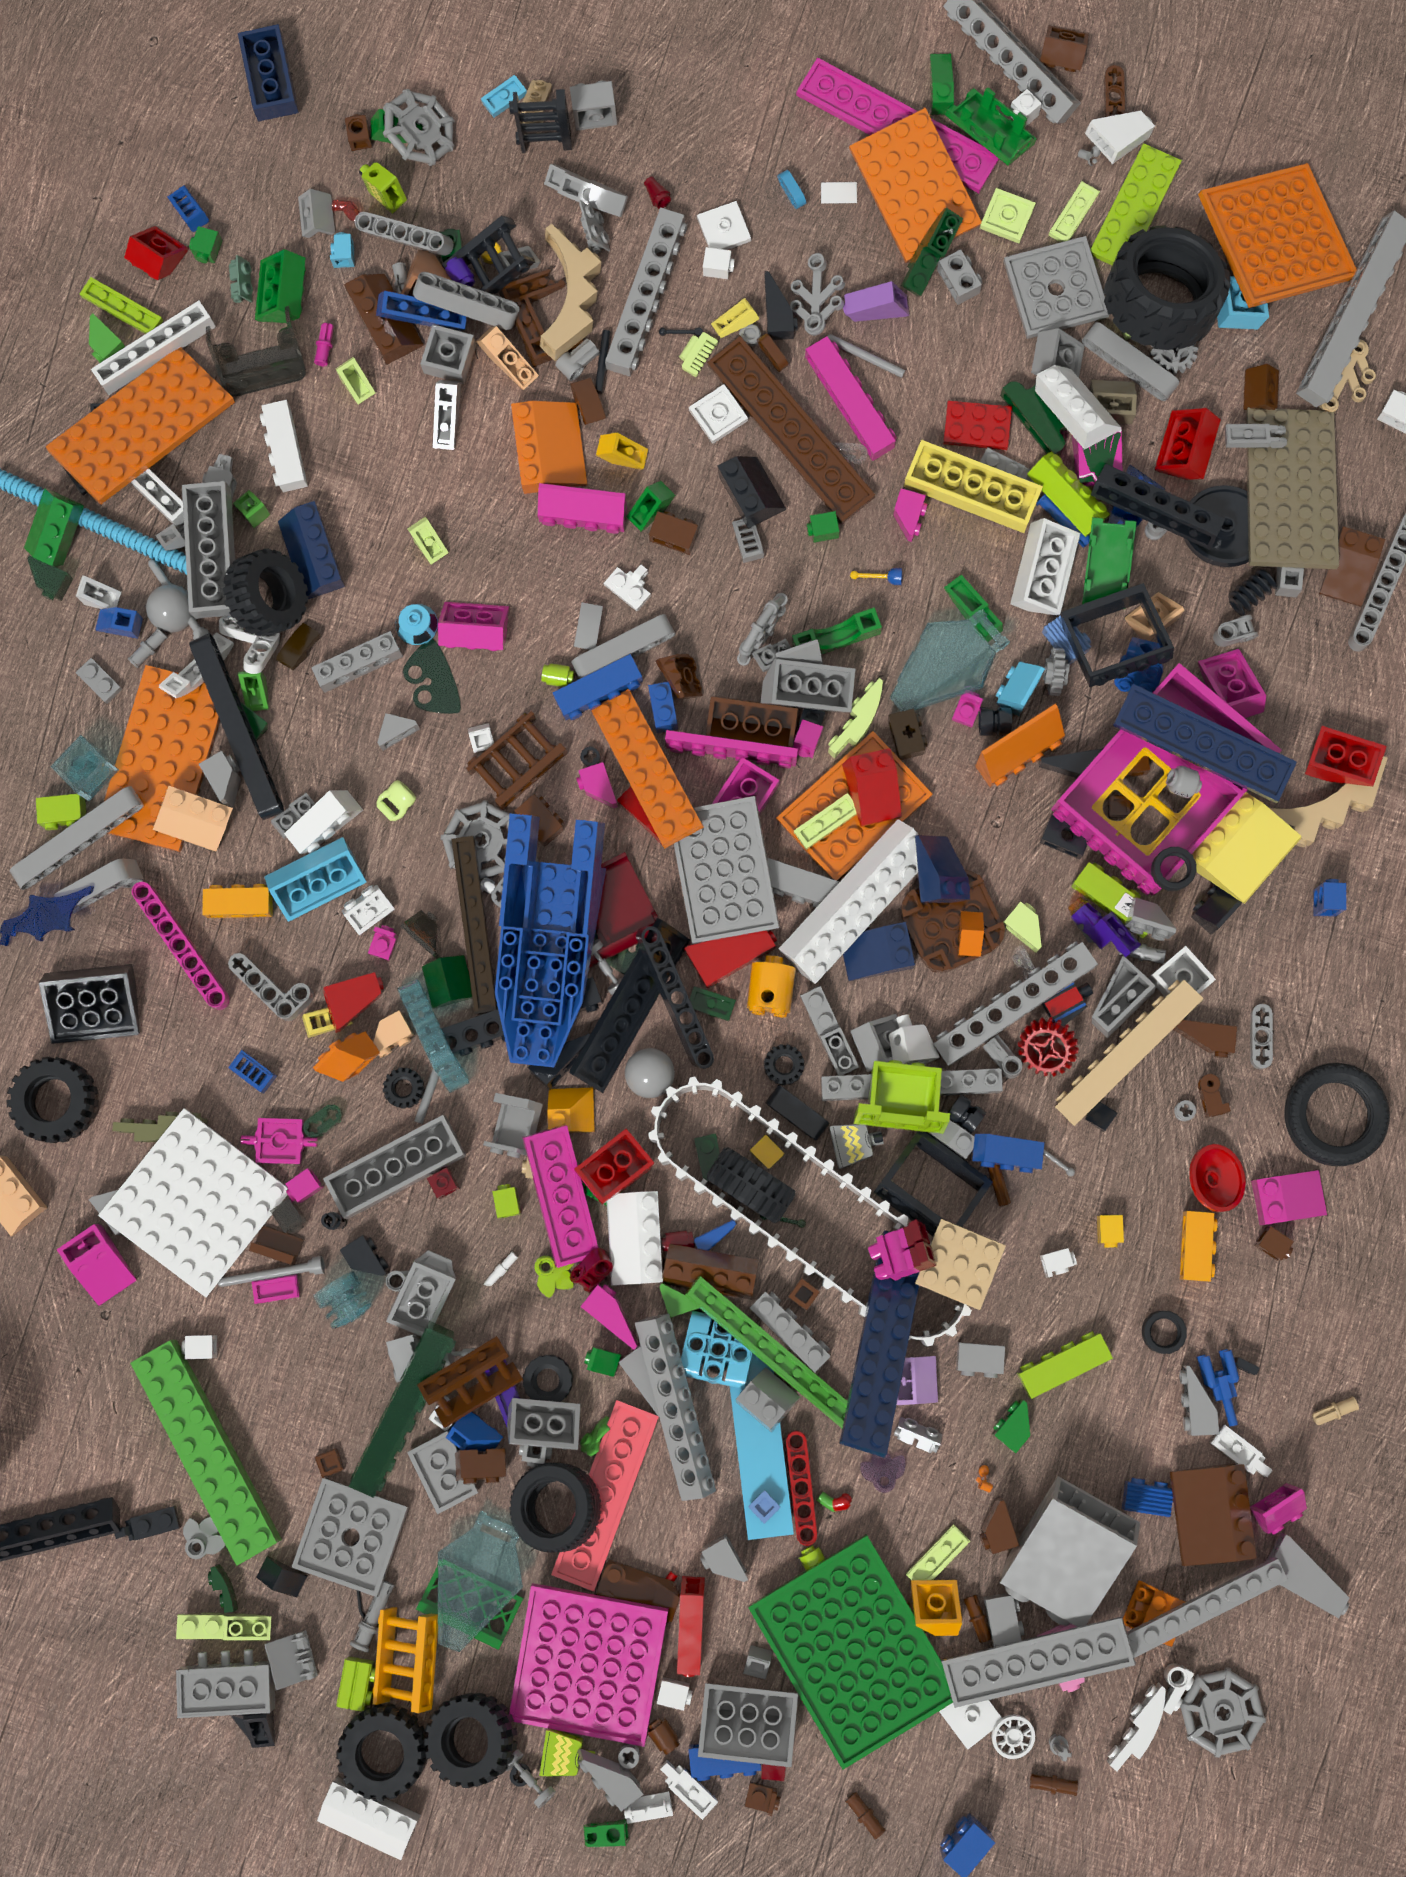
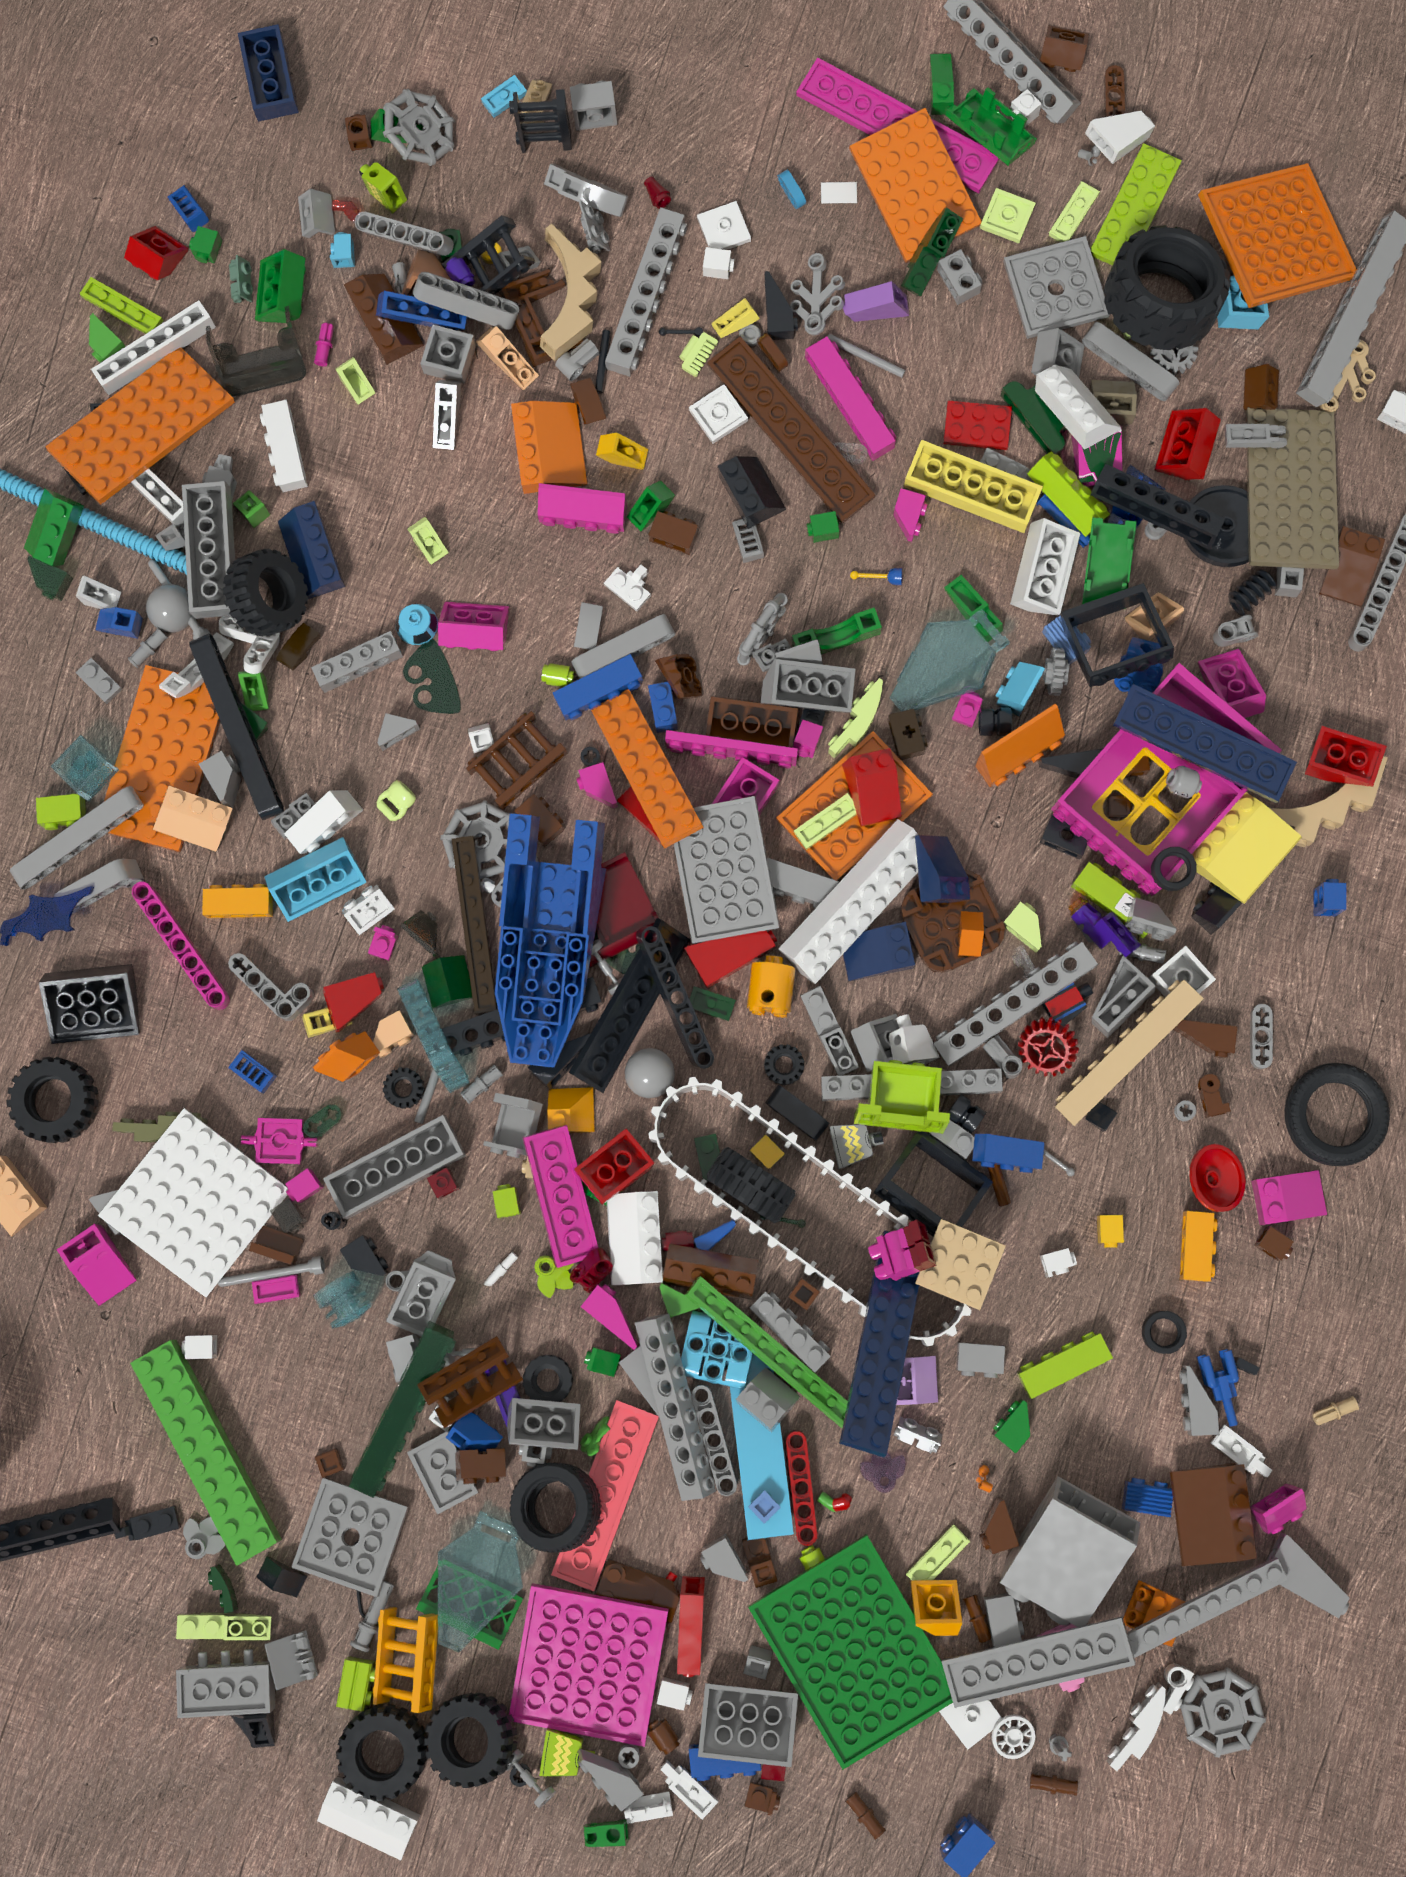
none -> light grey pin [460,1065,503,1104]
none -> light grey beam [691,1385,737,1496]
none -> reddish brown slope [742,1537,778,1588]

